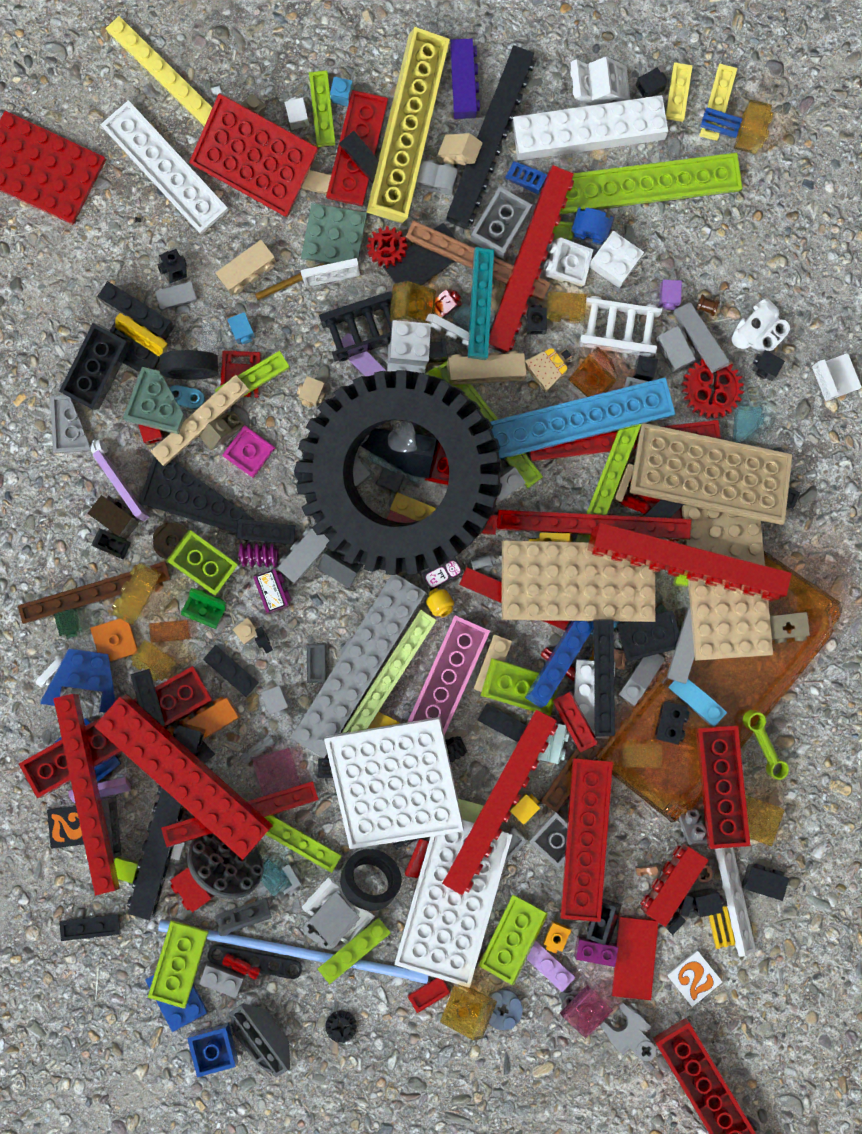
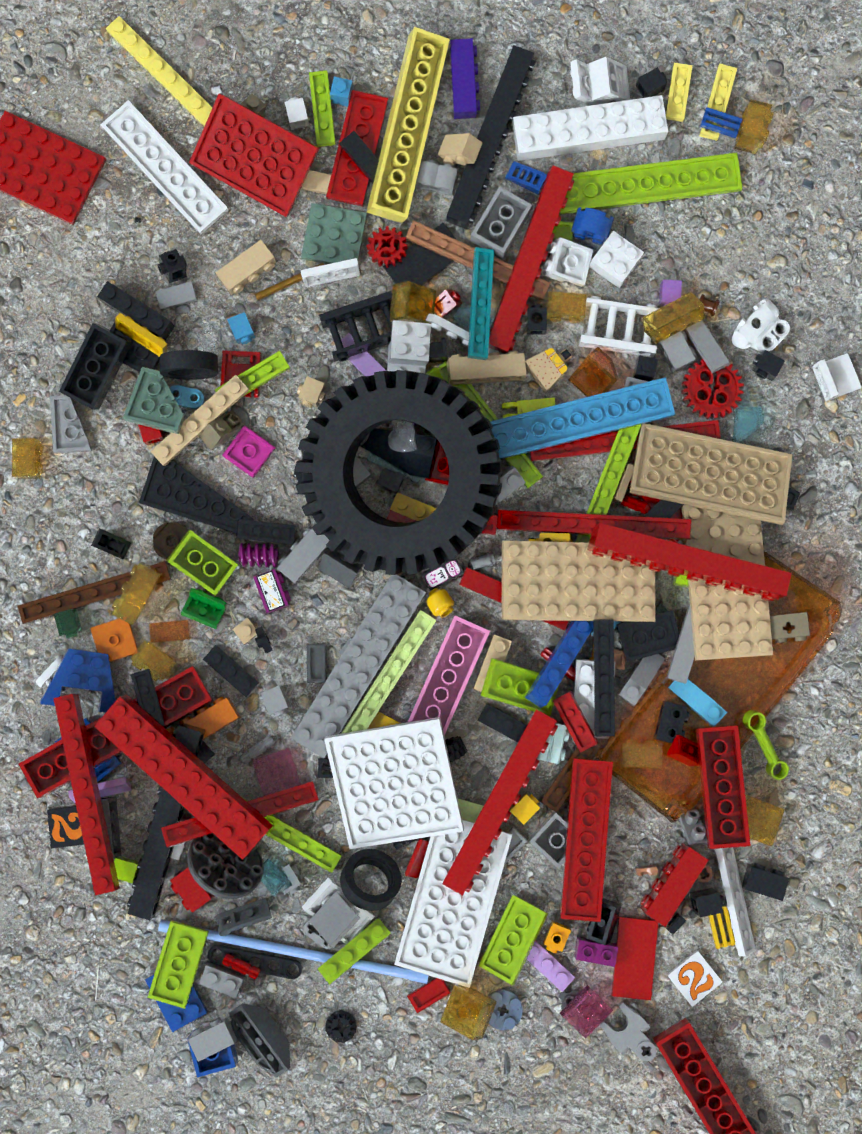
black plate [59,914,121,941] -> none
dark brown brick [87,495,140,540] -> none
white plate [90,439,108,454] -> none
lavender tile [93,450,149,521] -> none
black plate [676,893,695,917] -> none
none -> clear yellow brick [12,438,43,479]
none -> light grey brick [188,1017,237,1062]
none -> neon yellow hinge [502,398,555,418]
none -> clear yellow brick [642,292,705,344]
none -> red slope [667,735,699,766]

